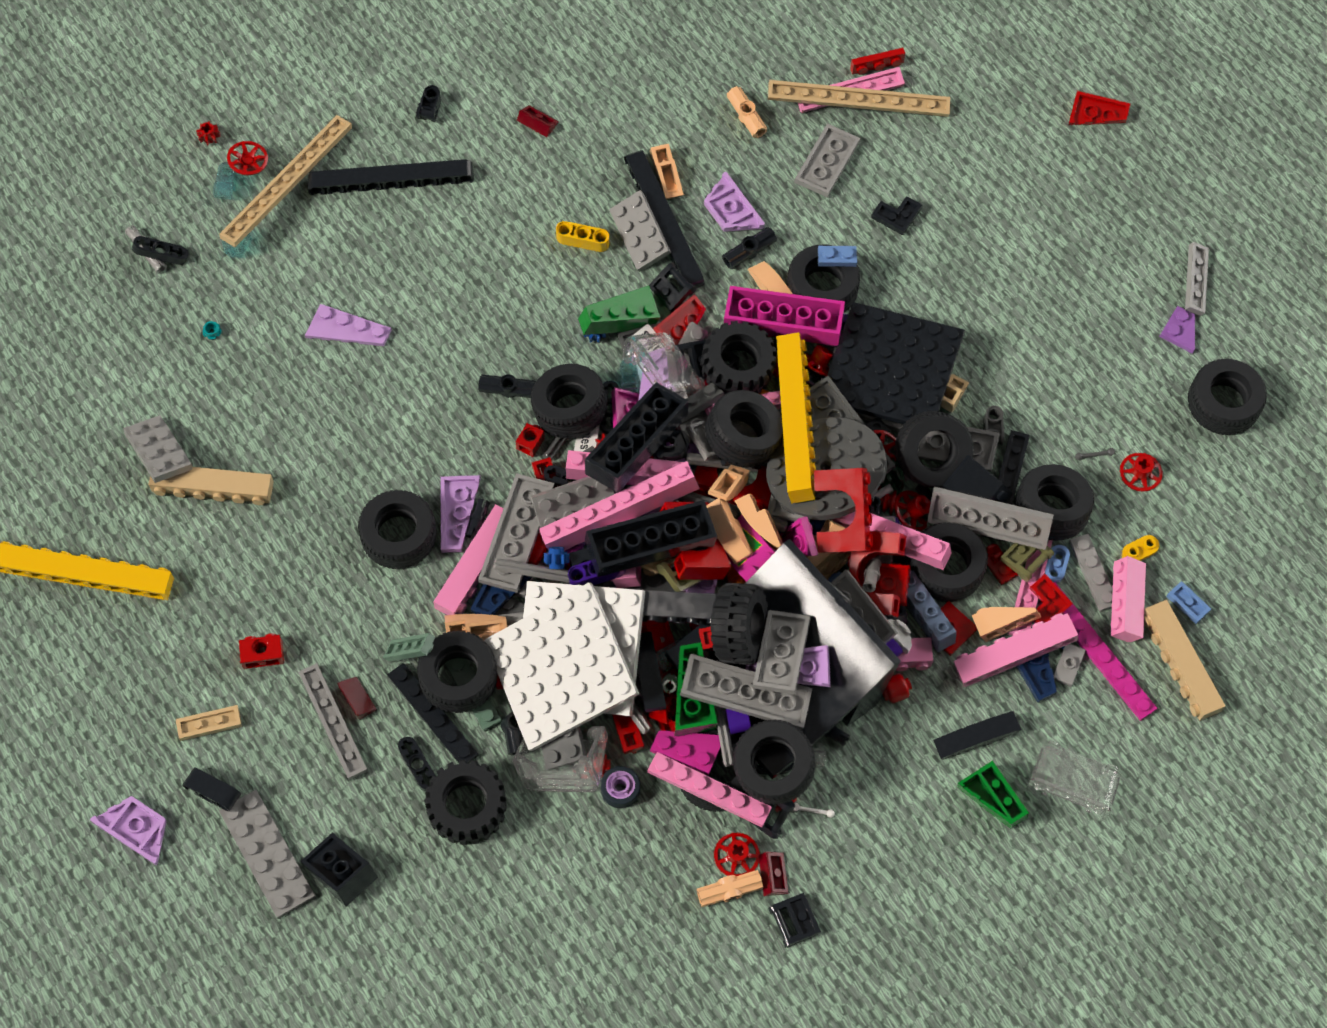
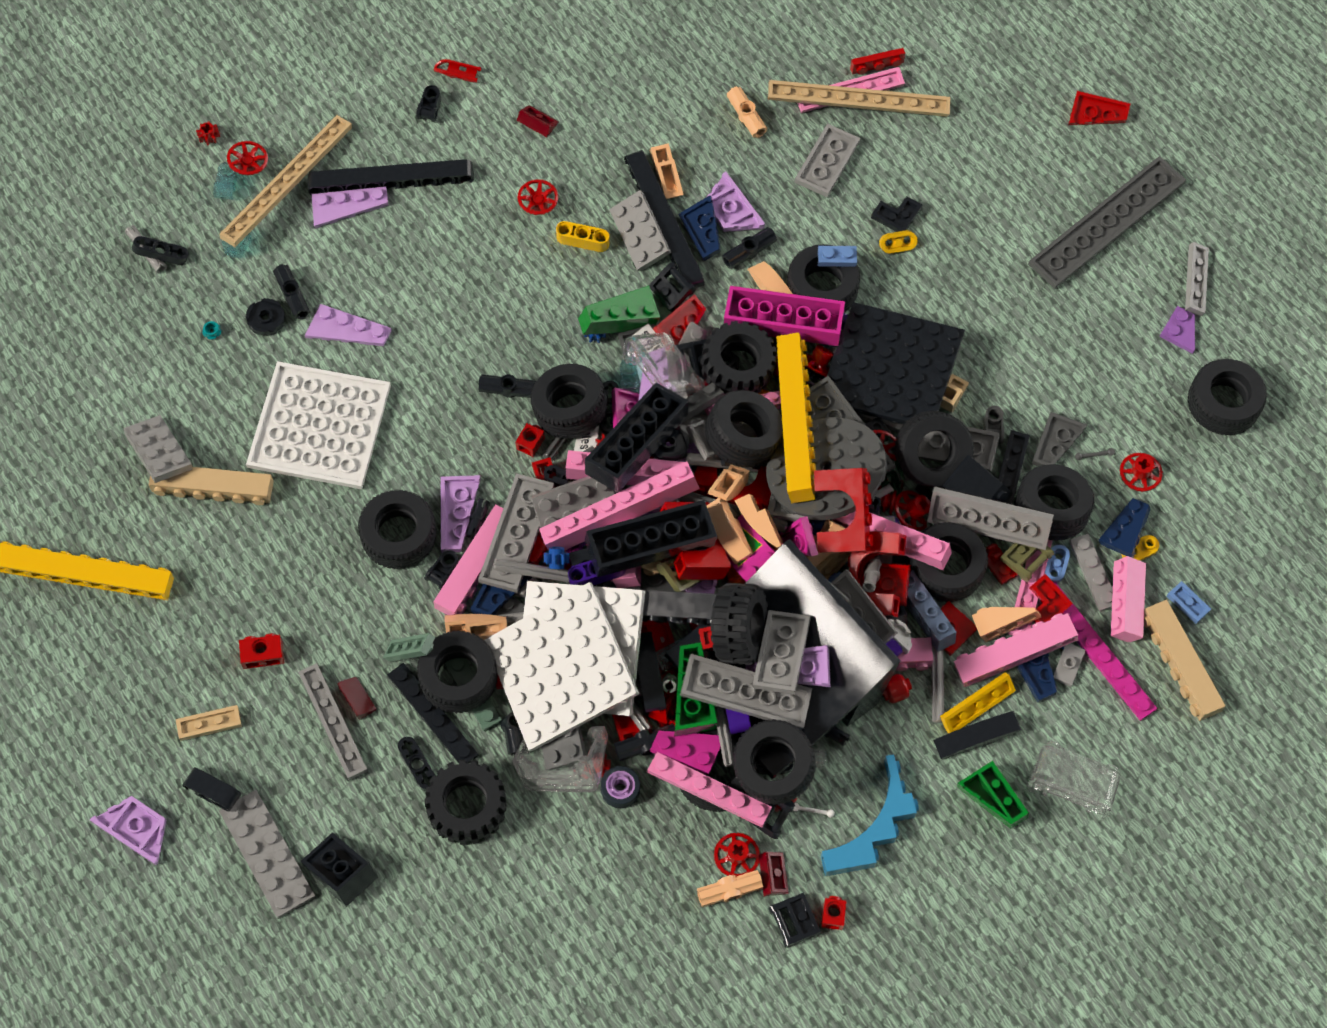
none -> black plate [246,298,285,336]
none -> white plate [246,361,391,489]
none -> black piece [273,264,310,320]
none -> lavender wing [312,187,388,229]
none -> black piece [424,550,459,590]
none -> red piece [433,59,481,83]
none -> red wheel [517,179,558,215]
none -> black piece [614,724,675,761]
none -> dark blue wing [678,195,721,261]
none -> dark azure arch [821,754,919,876]
none -> red brick [821,896,846,930]
none -> yellow plate [879,230,917,253]
none -> light grey axle [931,645,944,723]
none -> yellow plate [940,672,1016,734]
none -> dark grey plate [1028,156,1186,289]
none -> dark grey wing [1032,412,1087,467]
none -> dark blue wing [1099,498,1150,558]

